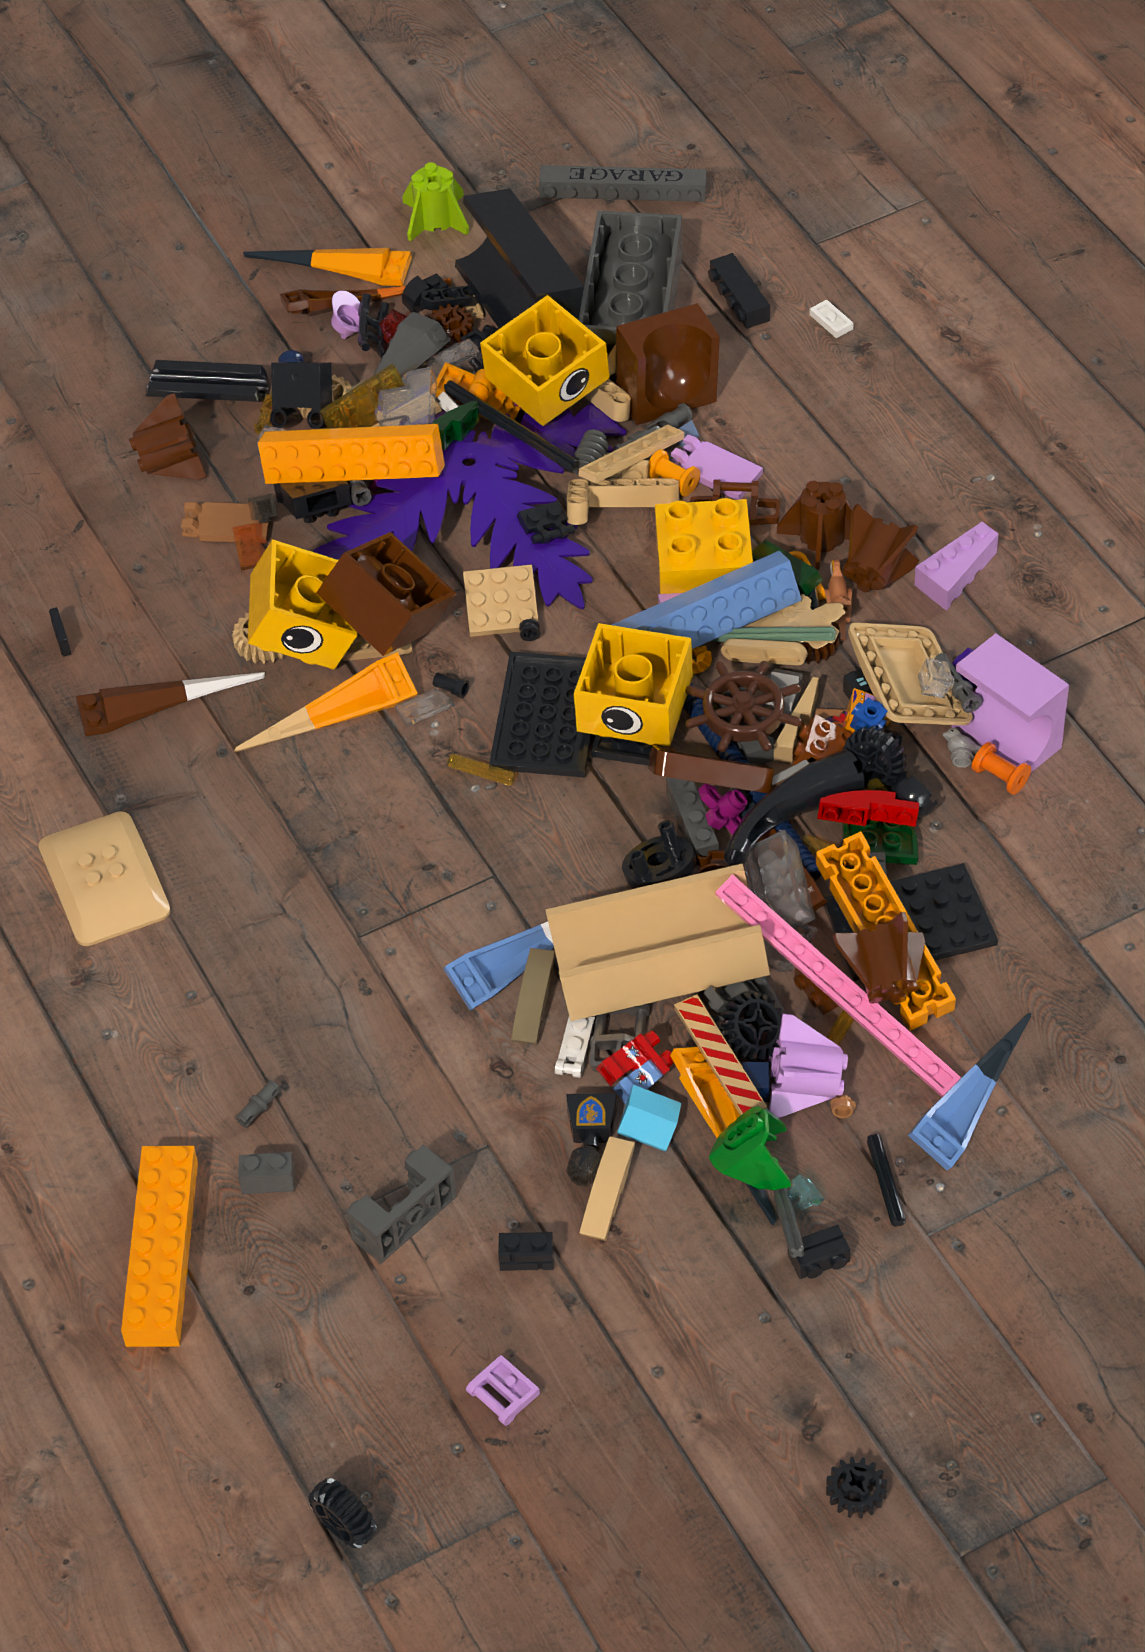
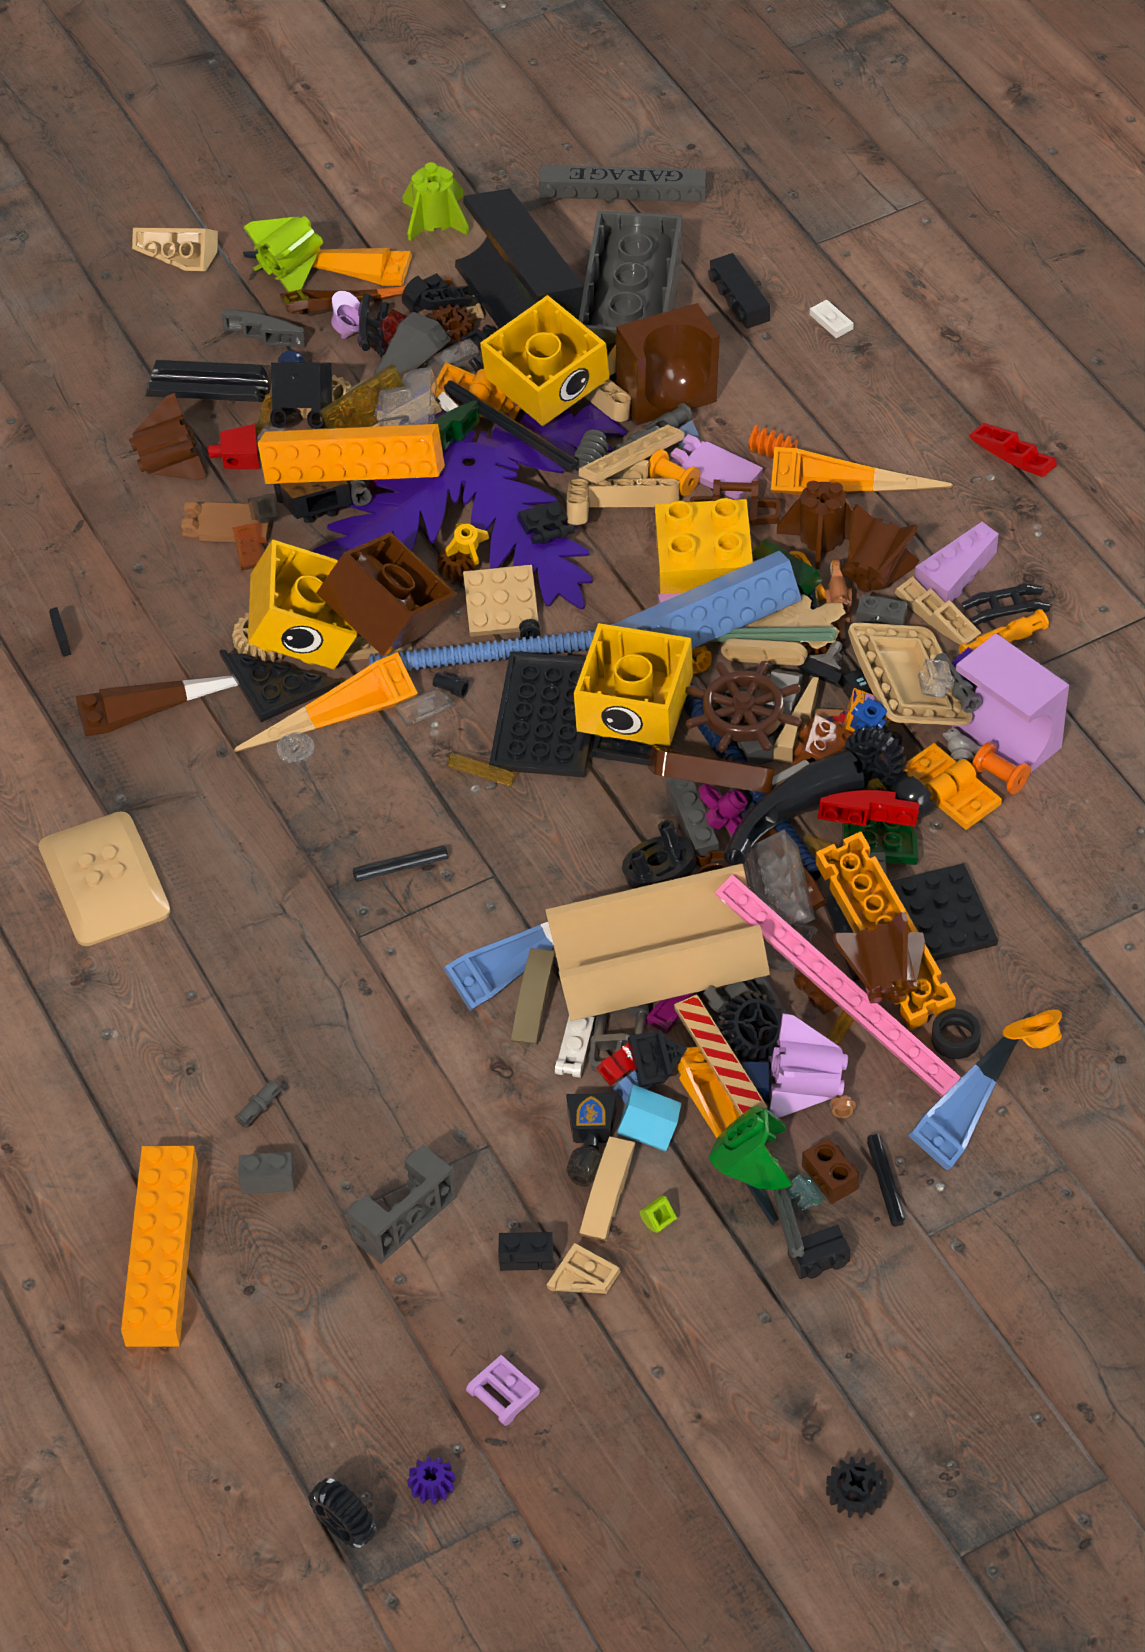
none -> tan wedge [132,228,218,271]
none -> red torso [208,424,260,470]
none -> black tile [219,649,341,722]
none -> dark grey slope [222,309,306,348]
none -> lime brick [243,216,323,292]
none -> clear gear [276,732,315,765]
none -> black axle [352,846,448,882]
none -> medium blue piece [369,629,596,671]
none -> dark purple gear [407,1455,456,1505]
none -> reddish brown gear [437,550,475,584]
none -> yellow brick [445,523,489,565]
none -> tan wing [547,1243,621,1294]
none -> black slope [627,1031,687,1087]
none -> lime brick [640,1195,677,1233]
none -> magenta tile [646,993,696,1034]
none -> orange piece [748,424,798,459]
none -> light orange plate [771,447,953,495]
none -> black piece [797,641,844,689]
none -> reddish brown brick [802,1138,860,1204]
none -> dark grey brick [856,594,908,625]
none -> tan slope [895,576,981,645]
none -> light orange plate [904,743,1002,830]
none -> black tyre [931,1009,981,1059]
none -> light orange piece [959,609,1049,654]
none -> black piece [962,584,1050,626]
none -> red slope [969,423,1057,477]
none -> light orange piece [1003,1009,1062,1048]

